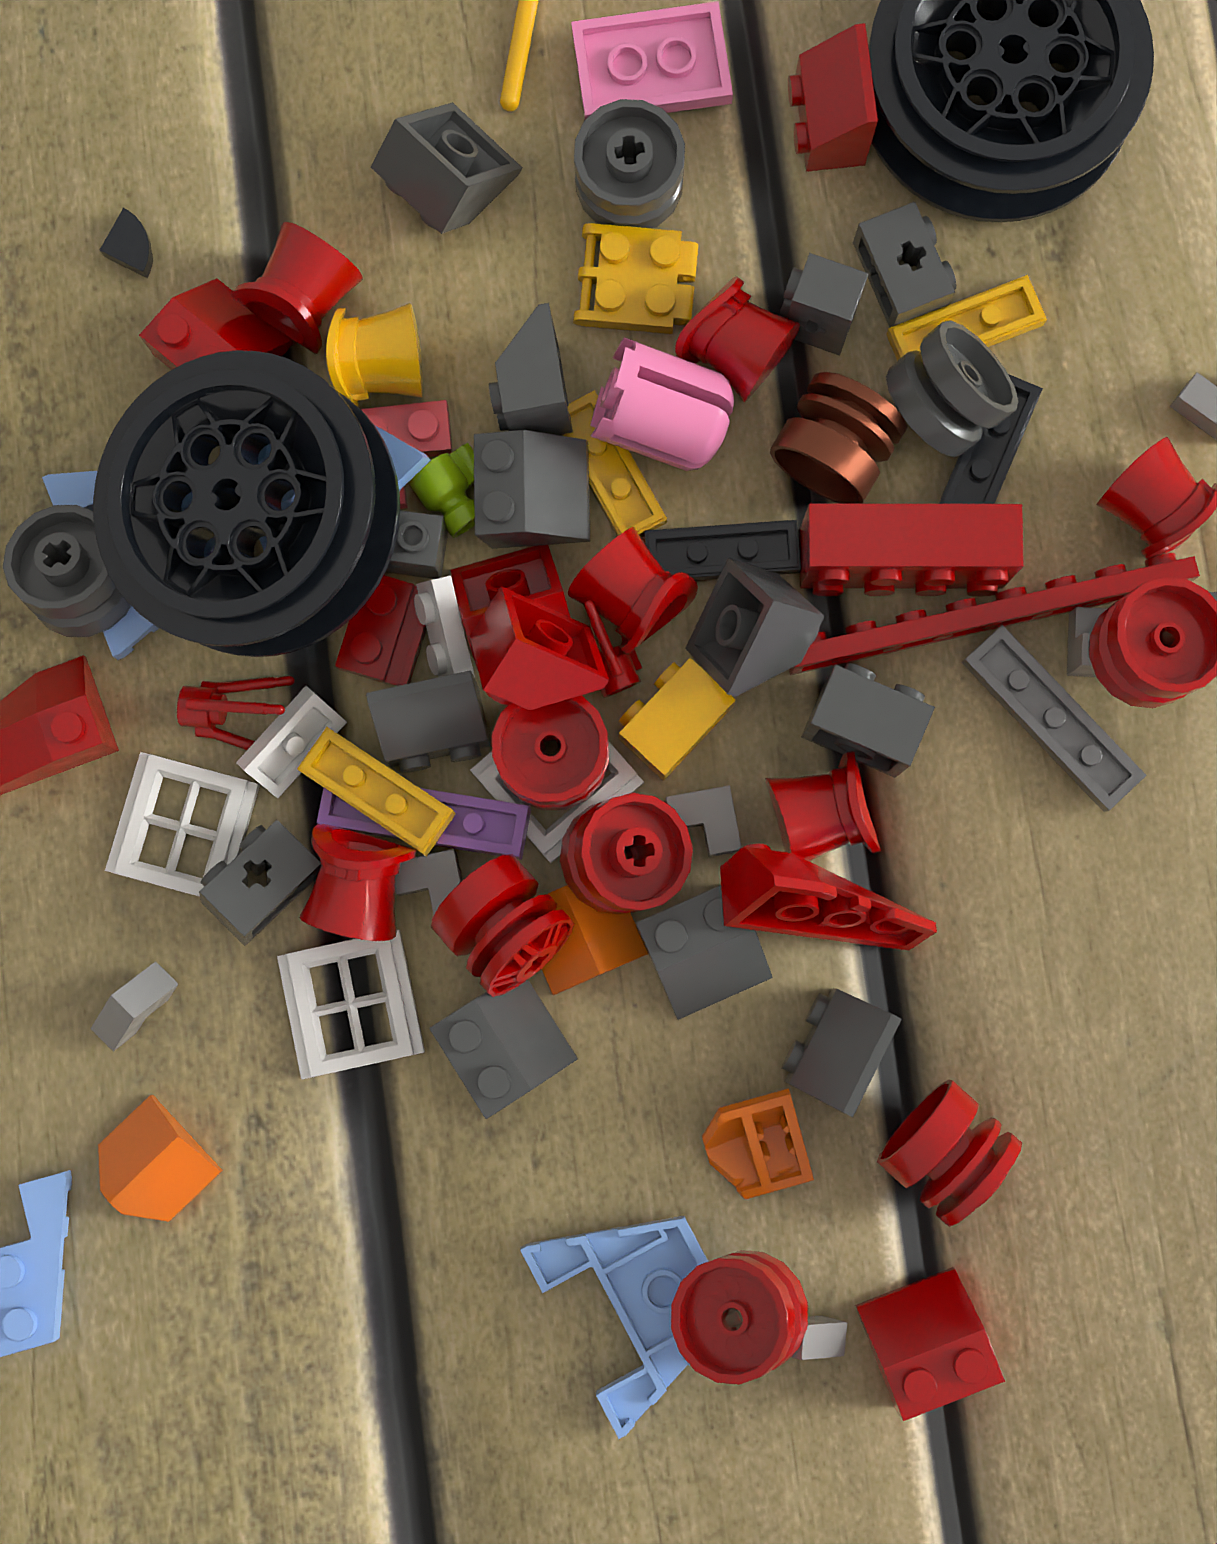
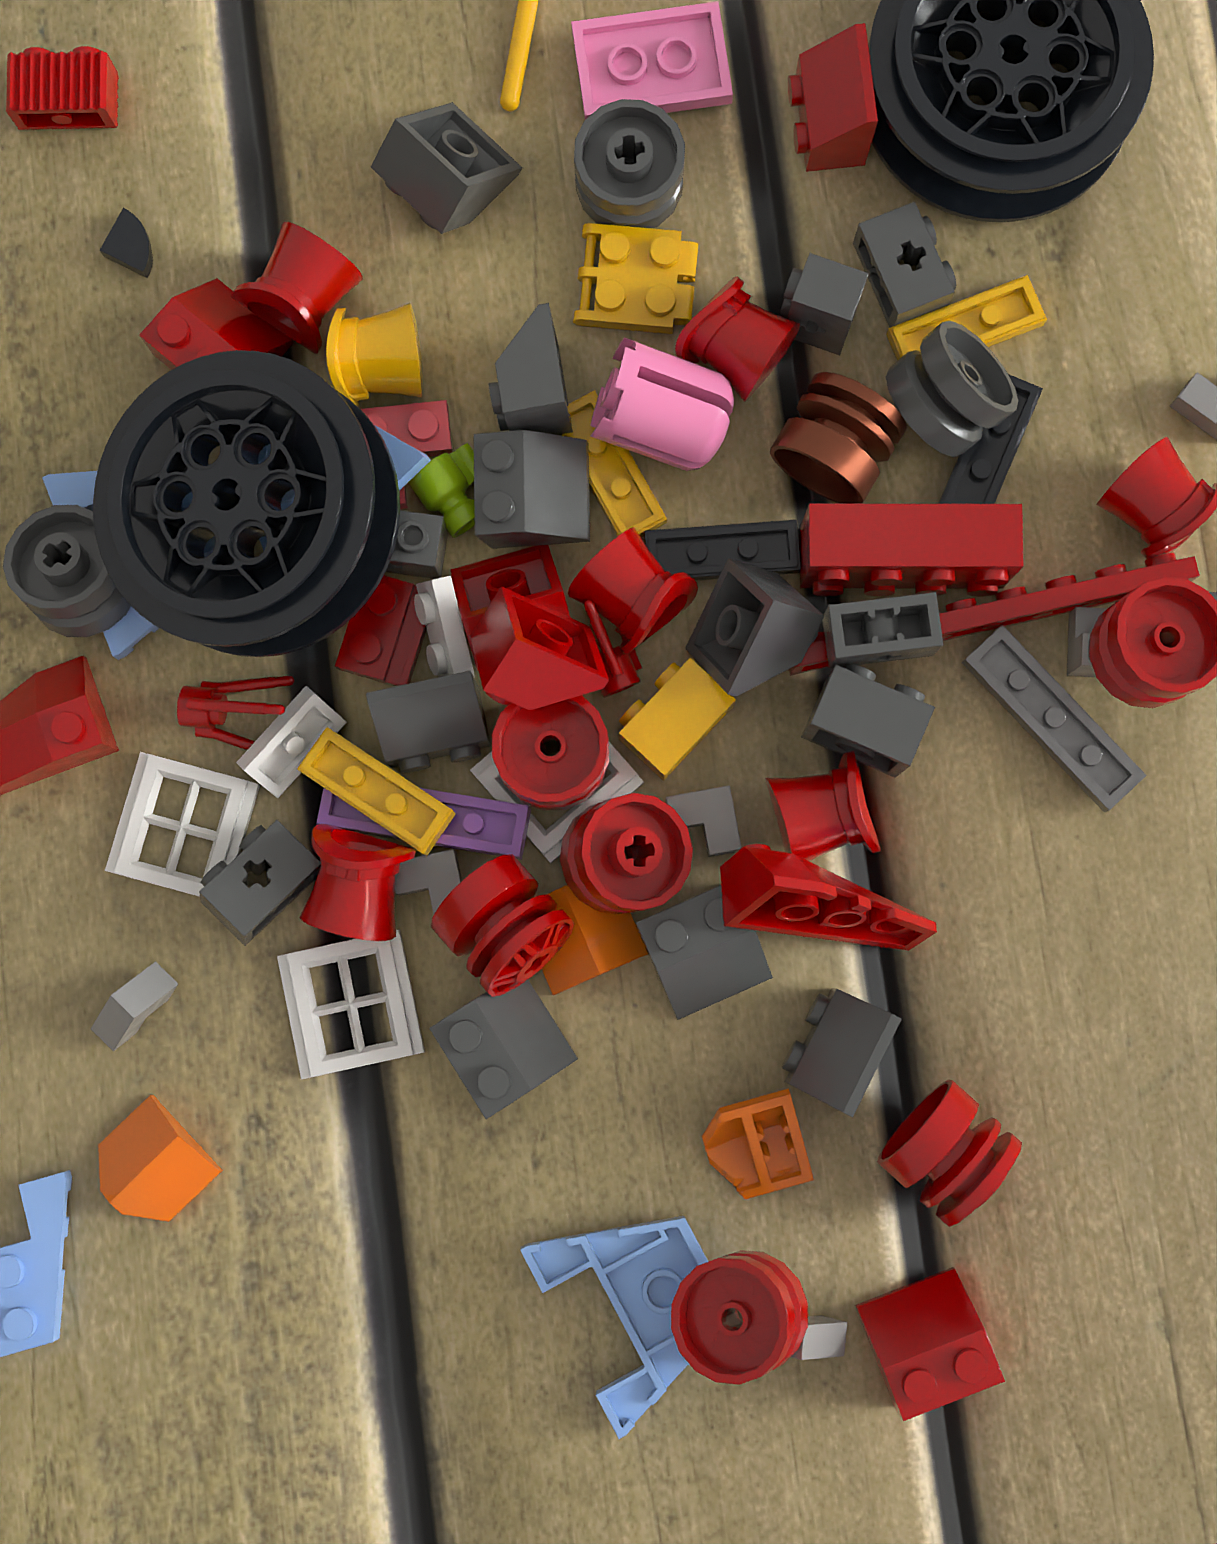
none -> red brick [6,46,119,130]
none -> dark grey brick [822,592,943,669]

